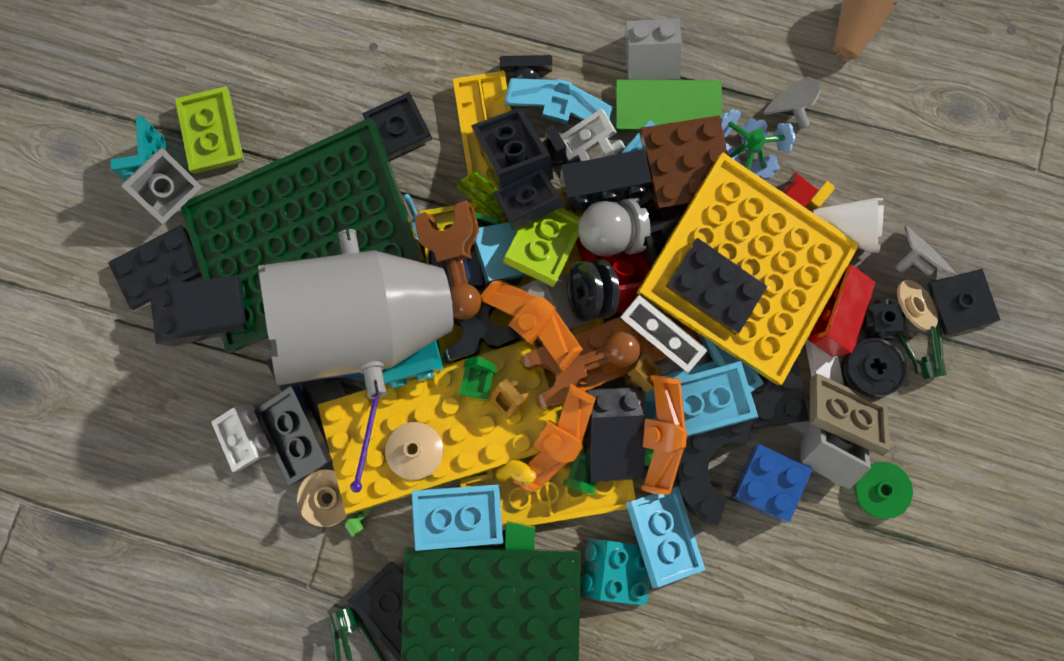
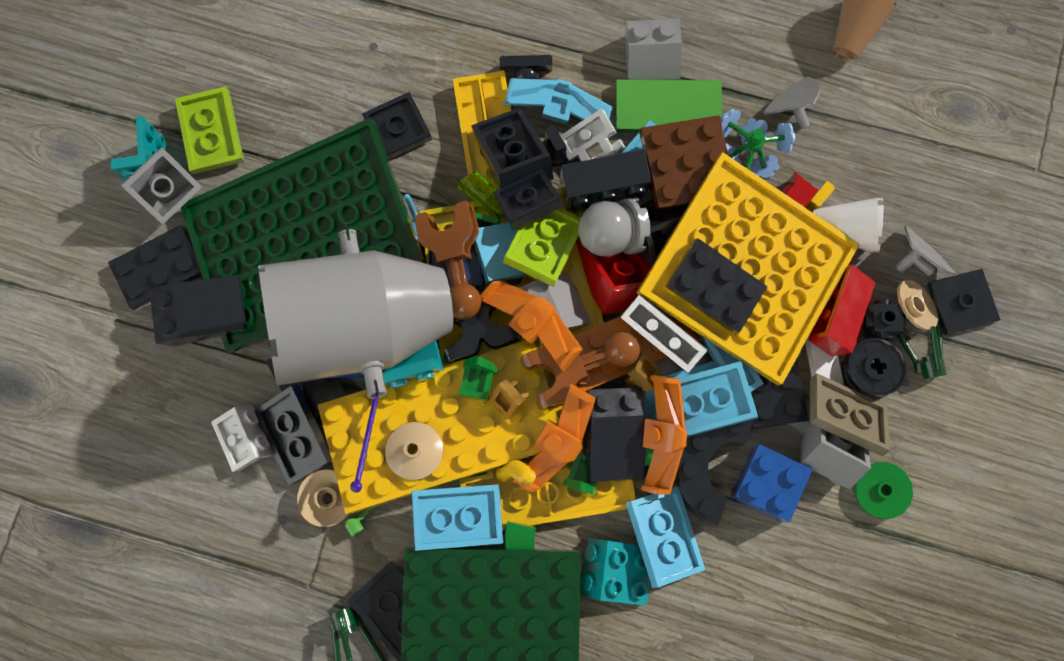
black wheel [567,260,620,321] -> none

